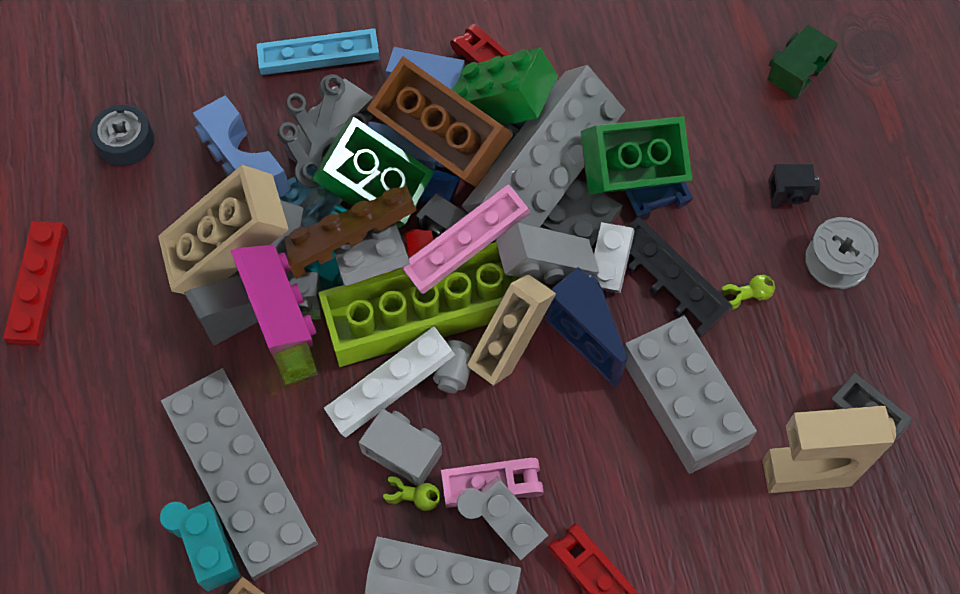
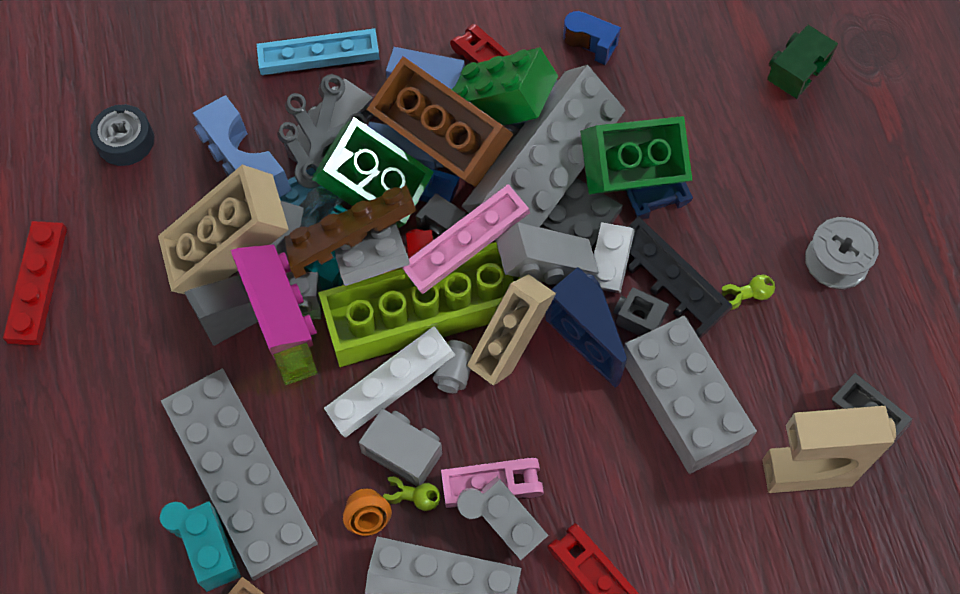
black brick [768,164,820,208] -> none
none -> orange cone [343,489,392,536]
none -> blue leg [563,11,621,65]
none -> dark grey brick [613,287,669,336]

